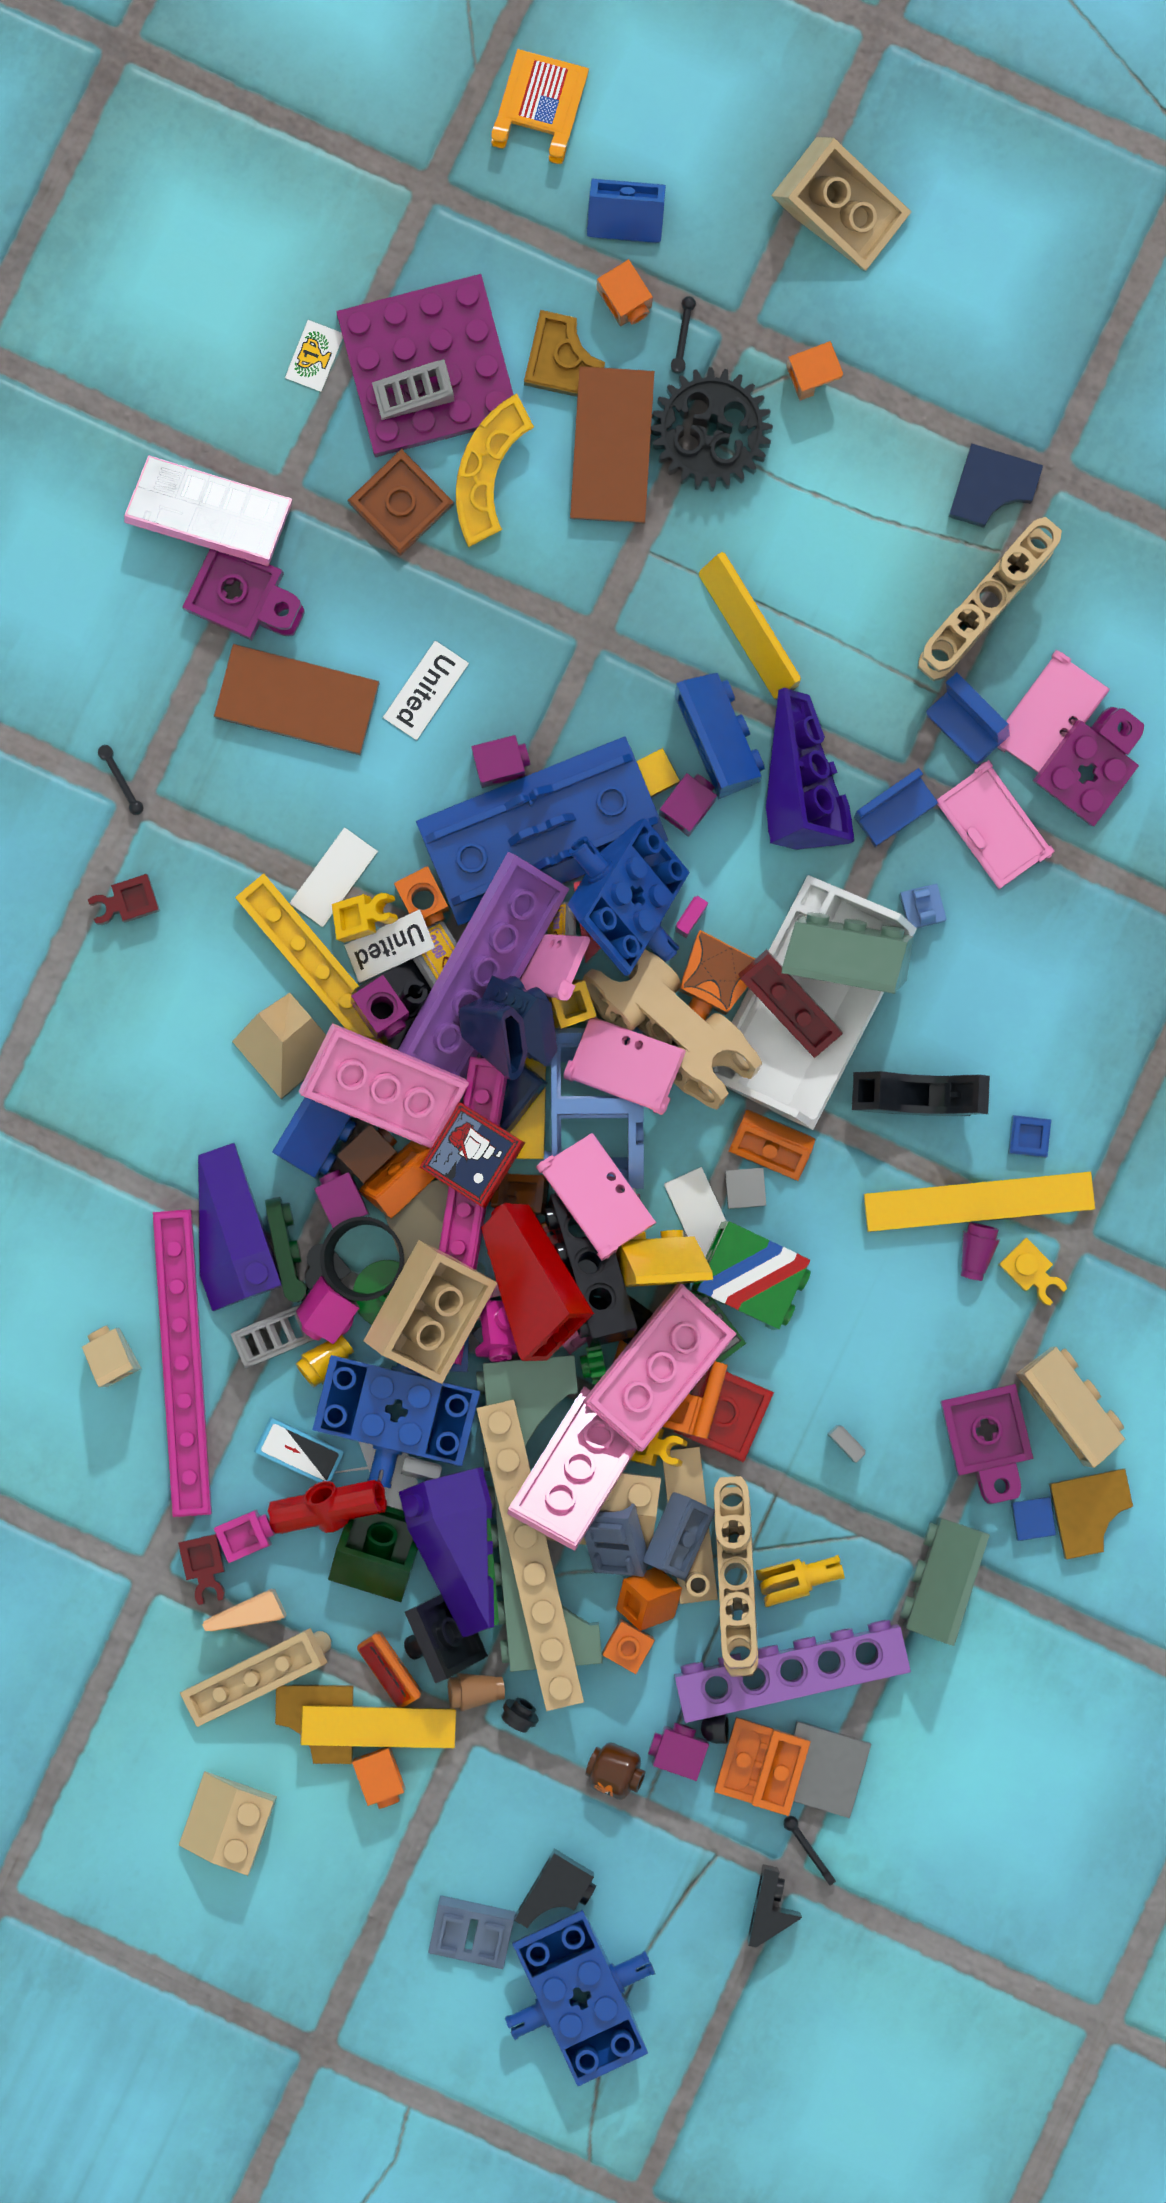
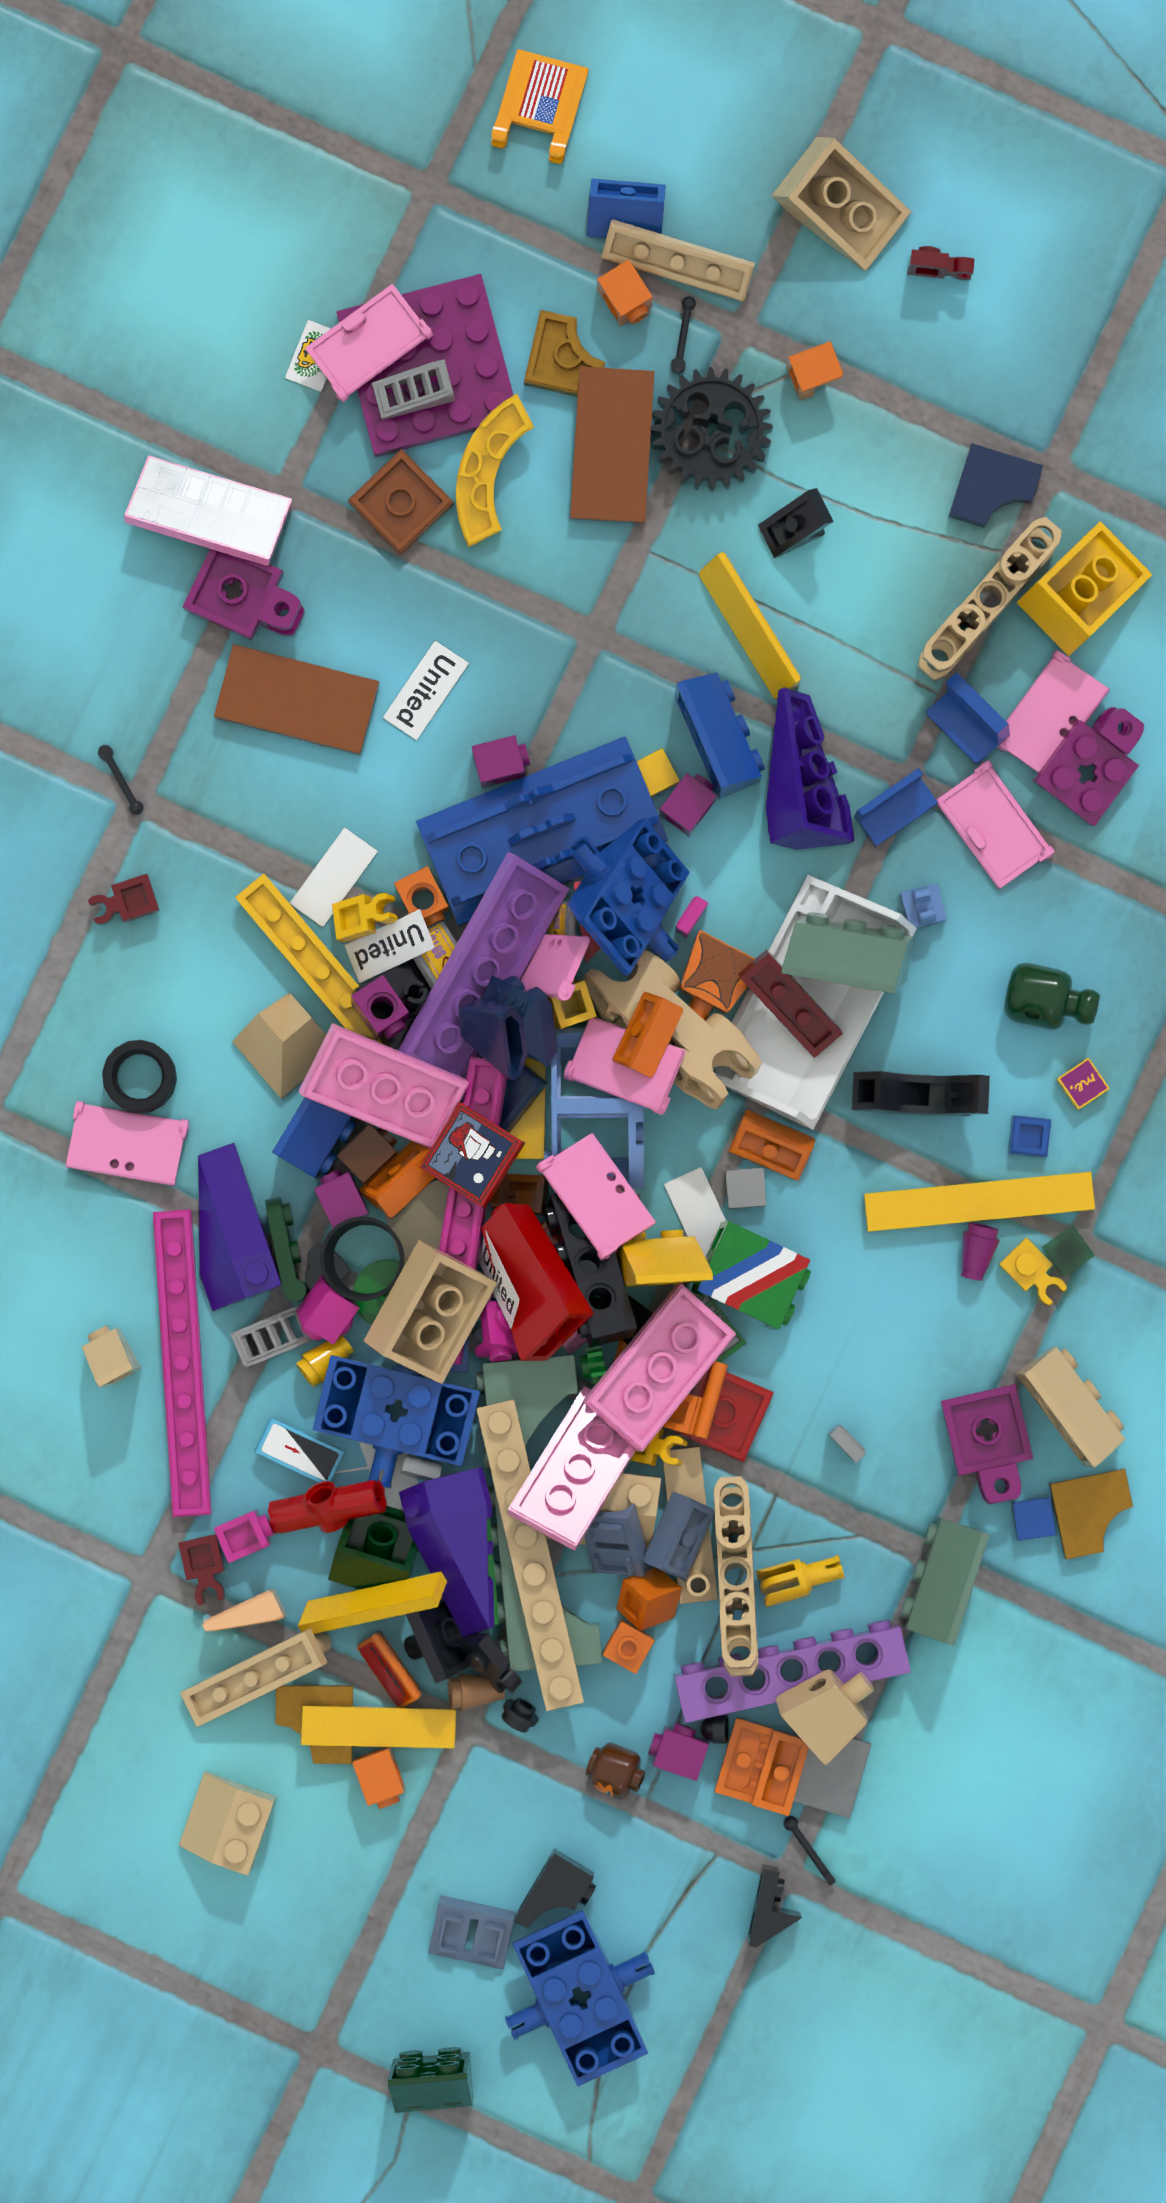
none -> bright pink door [66,1101,190,1186]
none -> black tyre [102,1040,177,1113]
none -> yellow tile [298,1571,447,1634]
none -> bright pink door [305,284,434,402]
none -> dark green slope [388,2047,474,2113]
none -> black plate [457,1634,522,1693]
none -> white sticker [478,1231,520,1329]
none -> tan tile [601,219,755,302]
none -> orange slope [612,991,683,1077]
none -> black slope [758,488,834,558]
none -> tan torso [776,1670,875,1765]
none -> dark red plate [907,246,975,280]
none -> dark green piece [1004,963,1100,1030]
none -> yellow slope [1016,521,1152,657]
none -> clear green plate [1041,1225,1095,1278]
none -> magenta tile [1056,1057,1110,1110]

